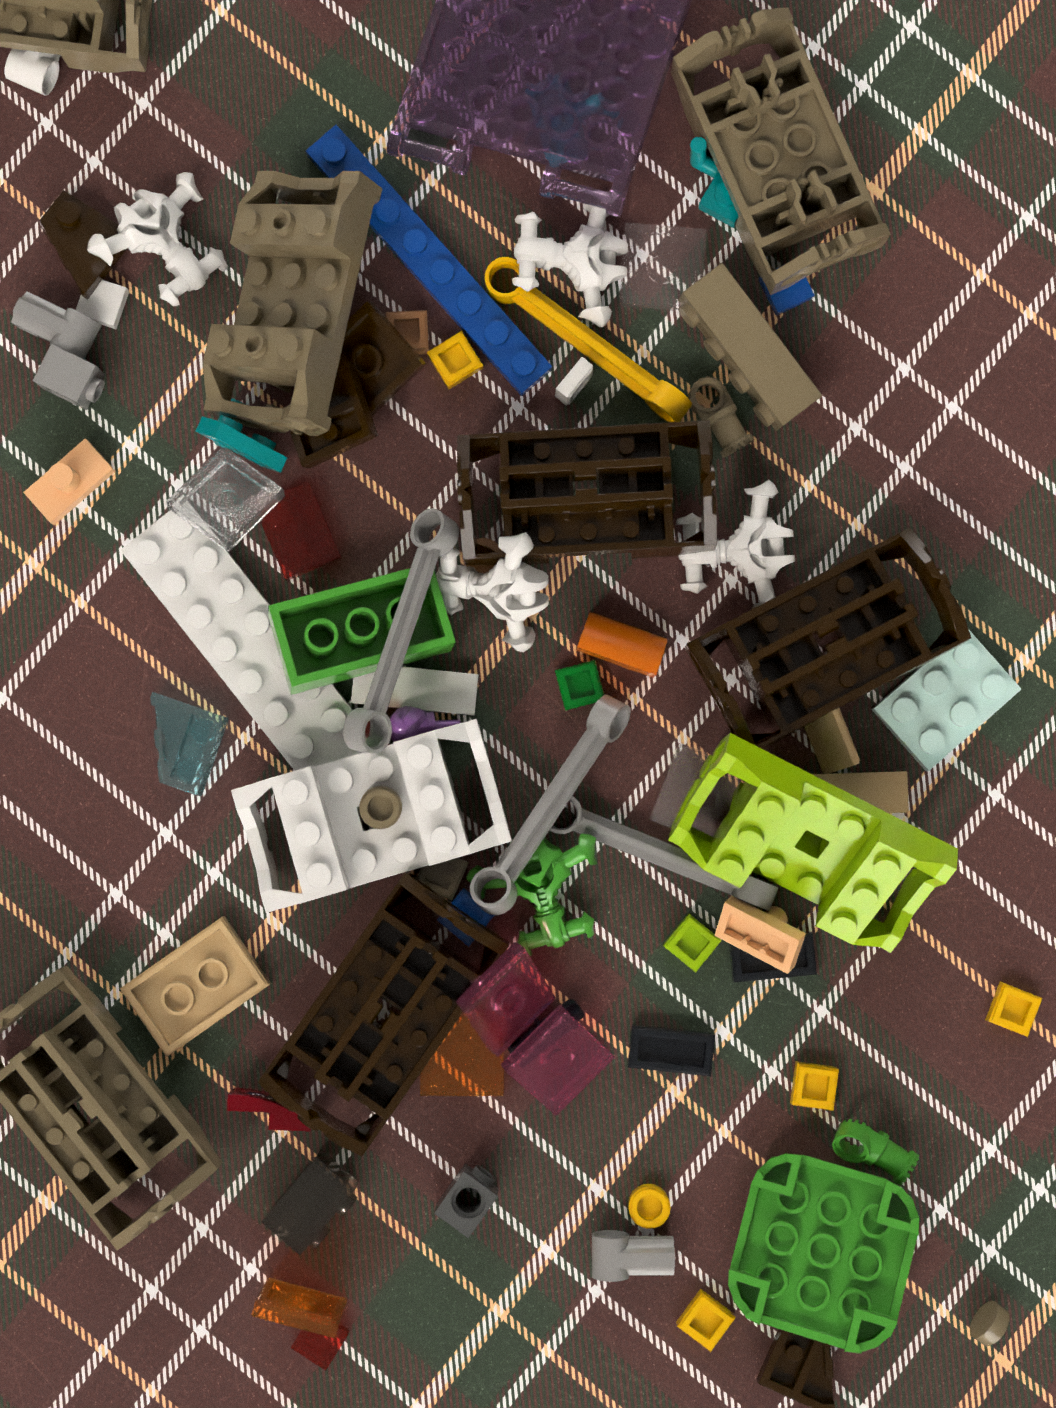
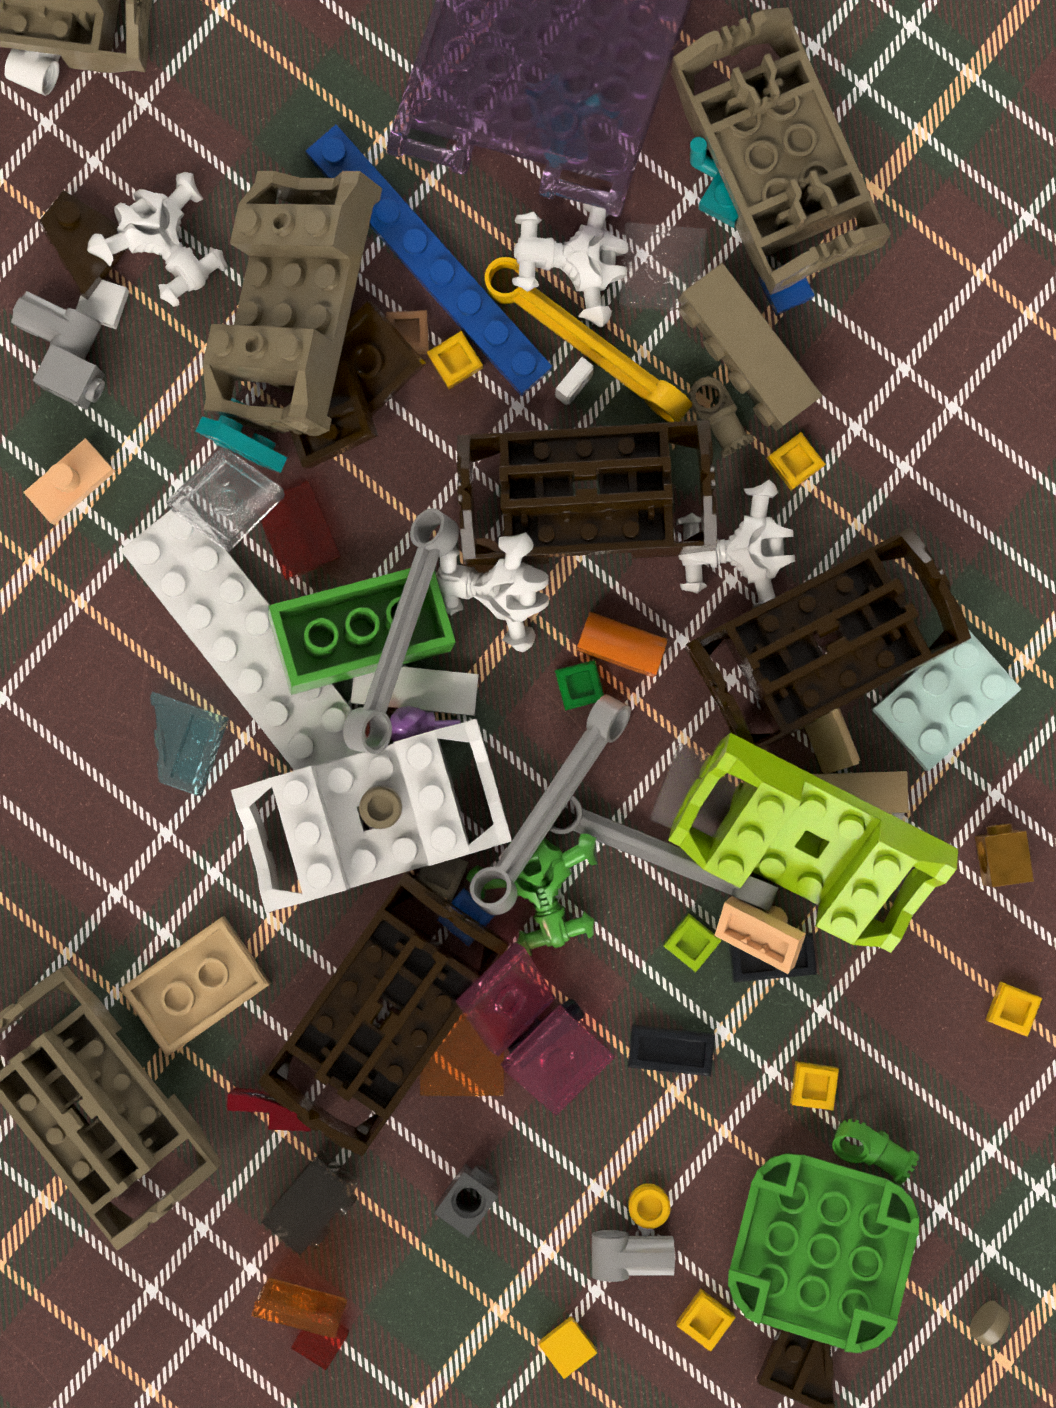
none -> yellow tile [538,1316,597,1379]
none -> yellow tile [767,432,826,491]
none -> pearl gold brick [975,824,1034,887]

